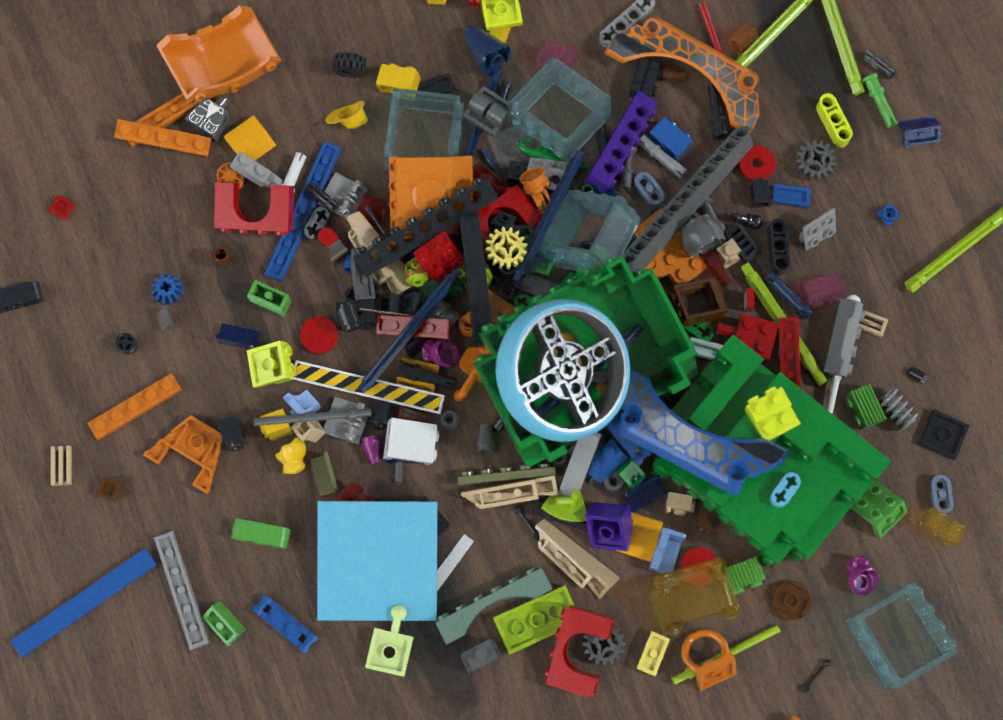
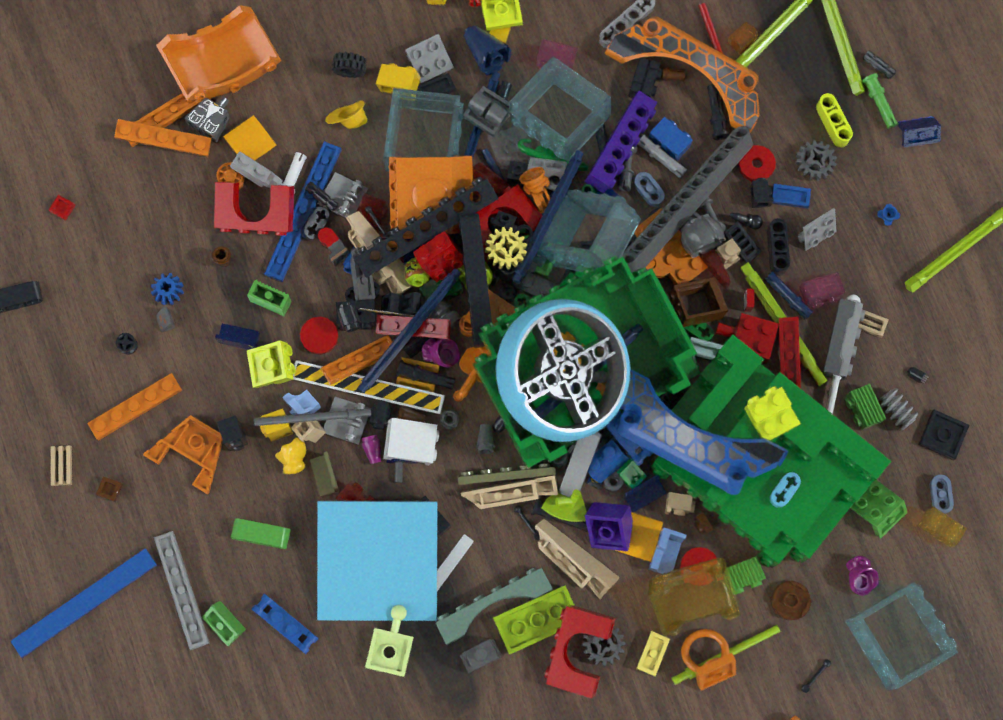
none -> orange tile [321,335,393,385]
none -> light grey hinge [405,34,454,83]

